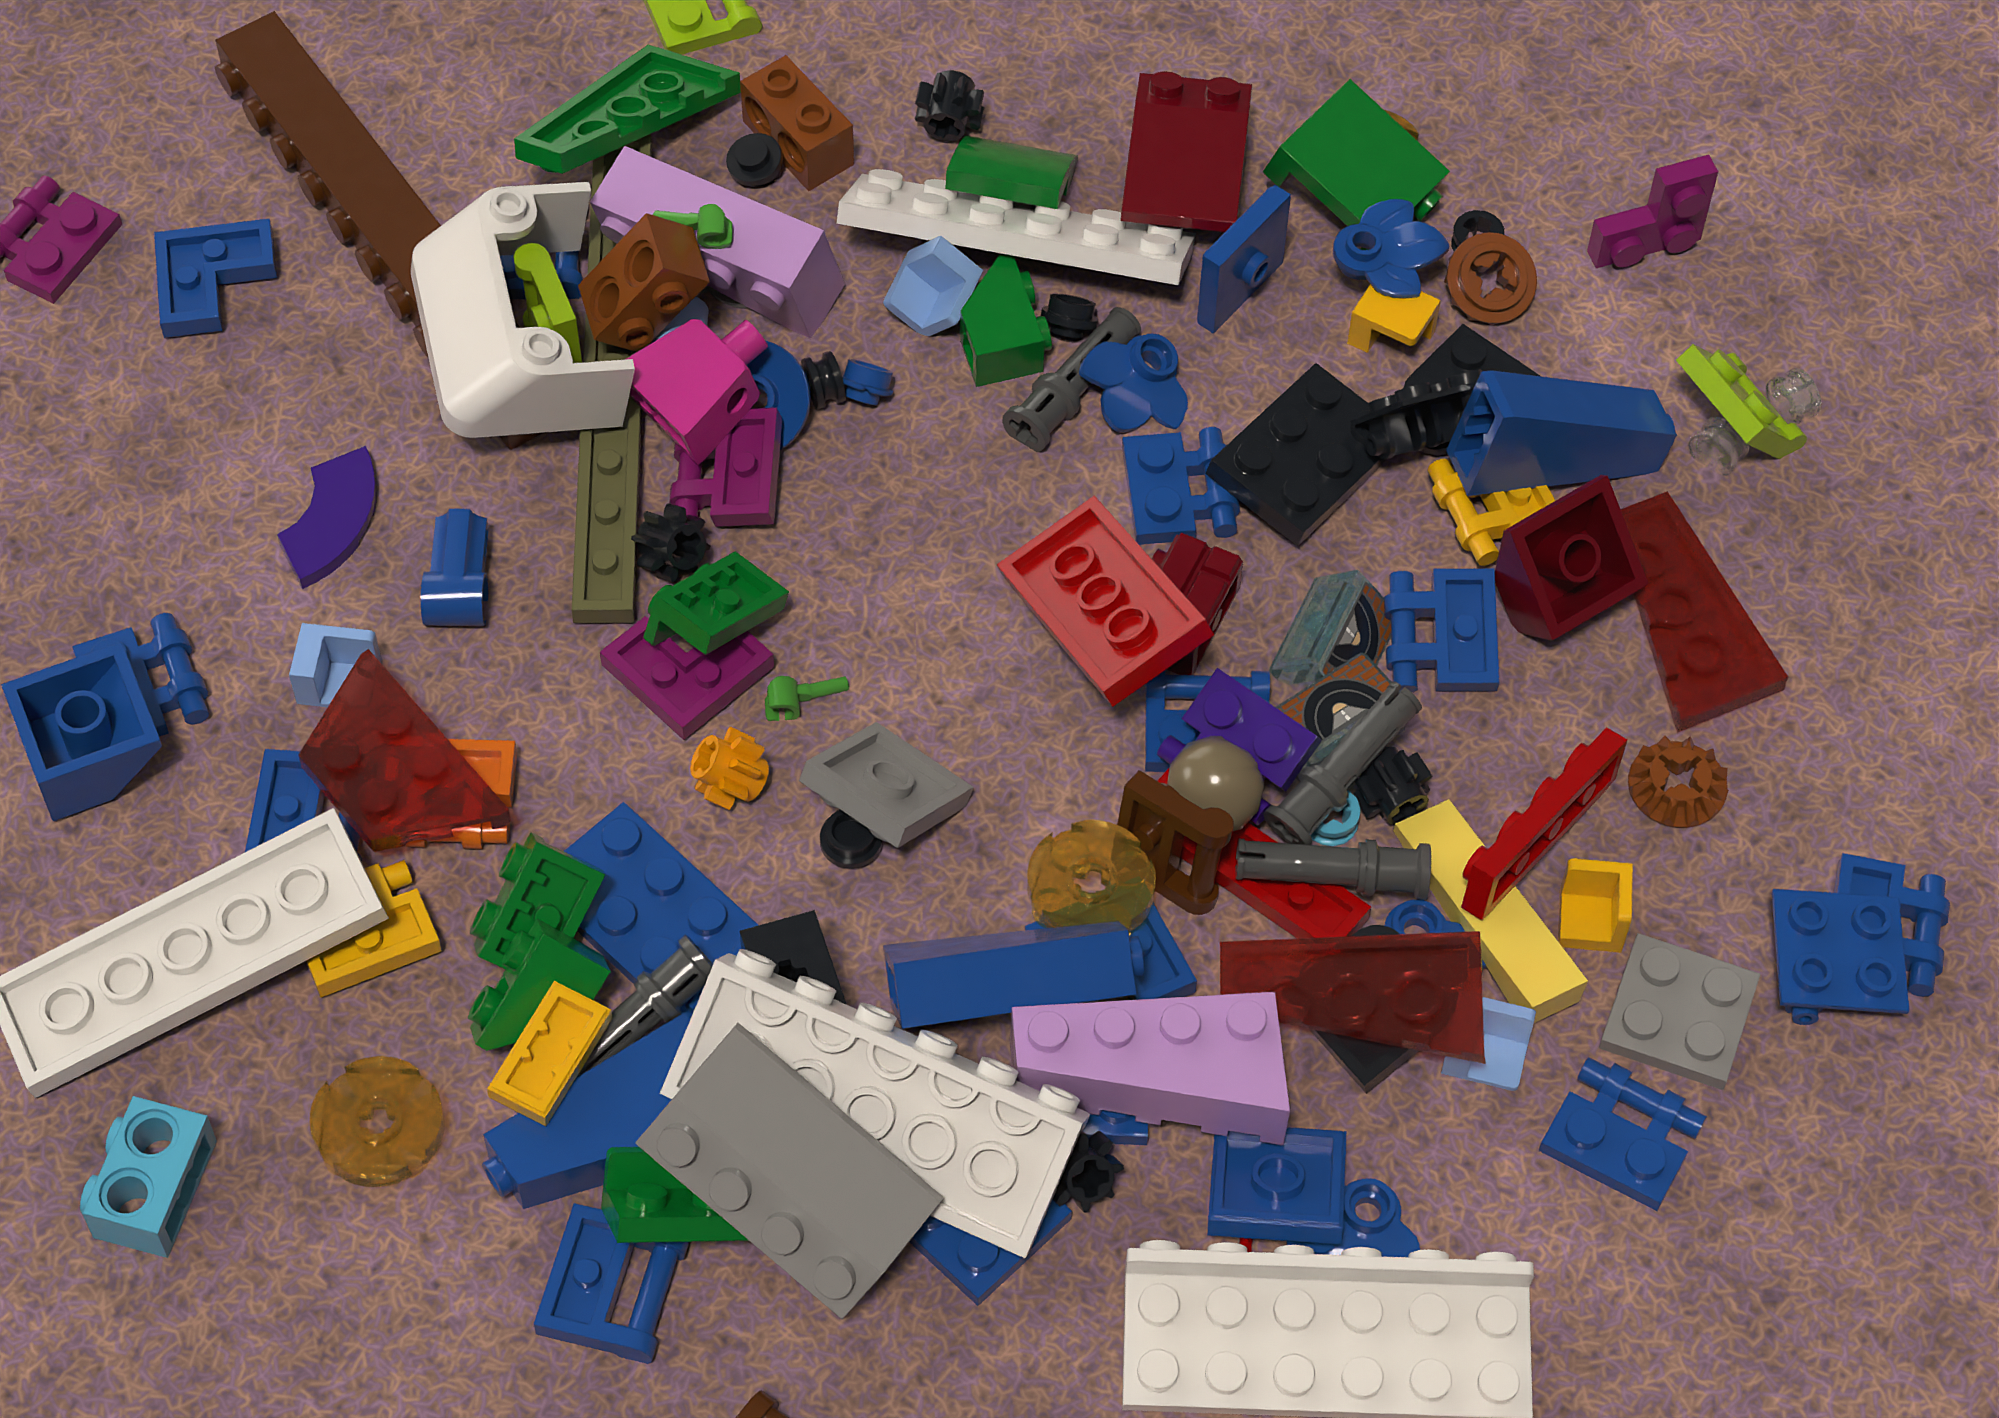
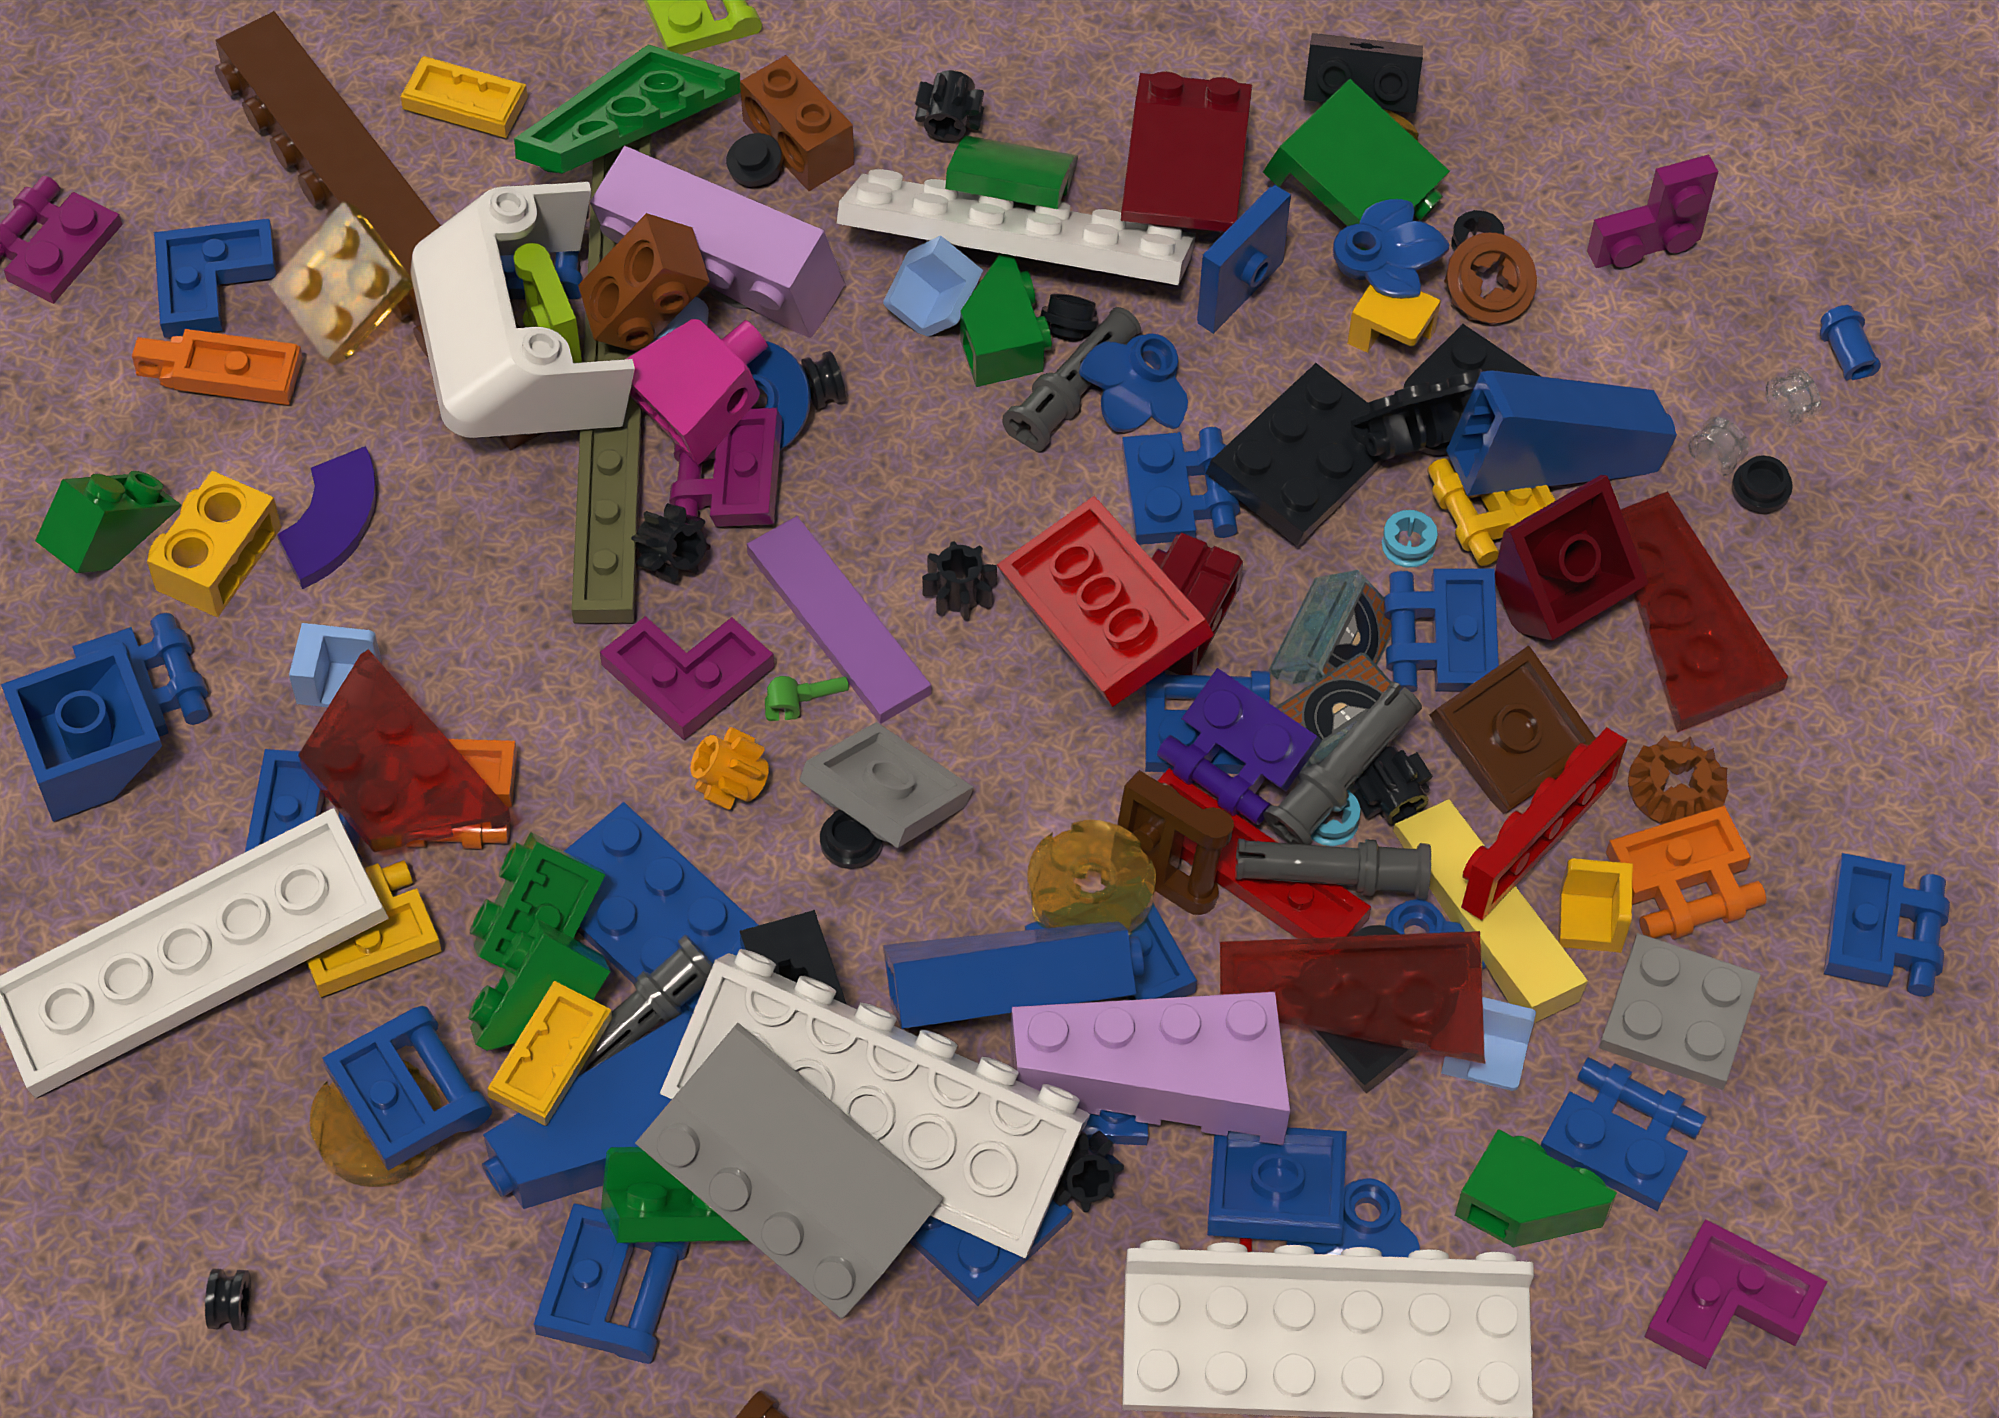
medium azure brick [80,1096,217,1258] -> none
blue piece [421,508,489,626] -> none
green bracket [643,551,789,655] -> none
bright green hand [653,204,732,249] -> none
blue plate [841,359,893,405] -> none
dark tan hair [1167,736,1264,832] -> none
lime plate [1676,344,1807,459] -> none
blue hinge [1772,889,1909,1025] -> none
none -> green slope [35,471,182,573]
none -> orange hinge [132,329,303,405]
none -> yellow brick [147,471,282,618]
none -> black bush [205,1268,251,1330]
none -> clear yellow plate [269,201,413,365]
none -> blue plate [322,1006,493,1170]
none -> yellow plate [400,56,528,138]
none -> medium lavender tile [747,516,931,724]
none -> black gear [922,541,997,620]
none -> black brick [1303,33,1423,113]
none -> medium azure bush [1382,510,1438,568]
none -> reddish brown plate [1429,645,1596,814]
none -> green slope [1455,1129,1617,1248]
none -> orange plate [1606,805,1767,939]
none -> magenta plate [1645,1219,1828,1369]
none -> black plate [1732,455,1793,513]
none -> blue pin [1820,305,1881,381]

